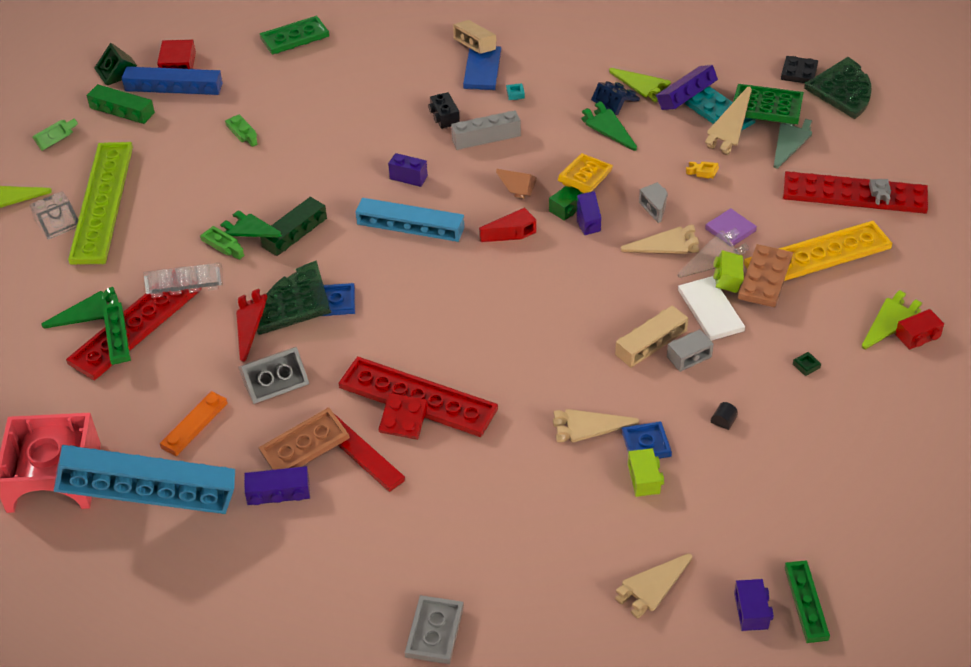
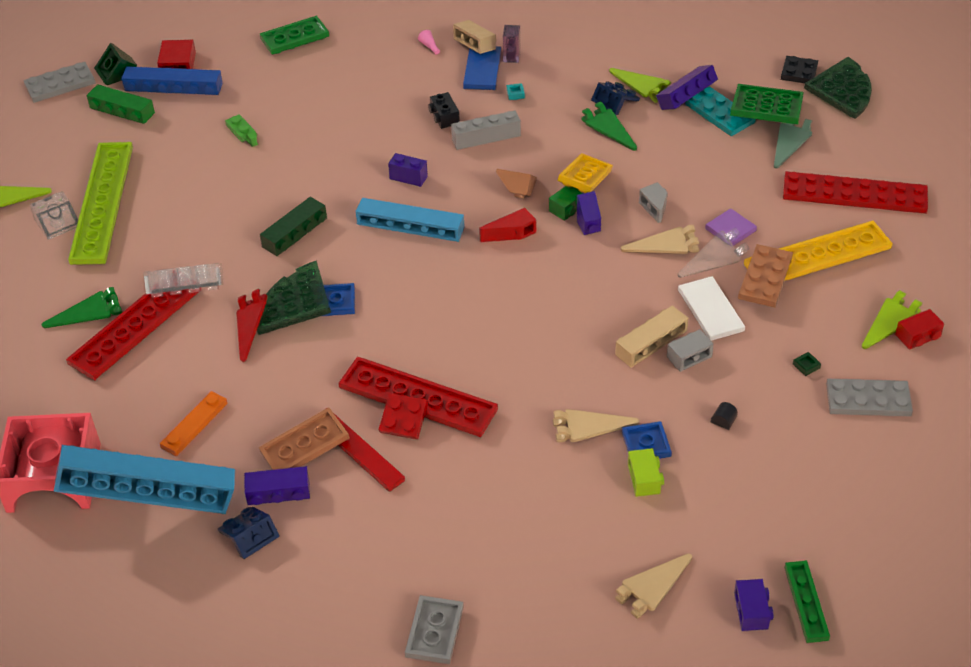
bright green hinge [32,118,78,151] -> none
green plate [102,302,131,365] -> none
bright green hinge [200,226,245,260] -> none
green flag [220,210,282,237] -> none
light grey slope [238,347,309,404] -> none
yellow plate [686,161,719,179] -> none
tan flag [705,87,752,155] -> none
lime brick [713,250,744,293] -> none
light grey plate [869,179,891,205] -> none
none -> light grey plate [23,62,96,103]
none -> dark blue bracket [218,507,280,559]
none -> bright pink cone [418,30,440,55]
none -> brick [503,25,521,63]
none -> light grey plate [826,379,913,416]

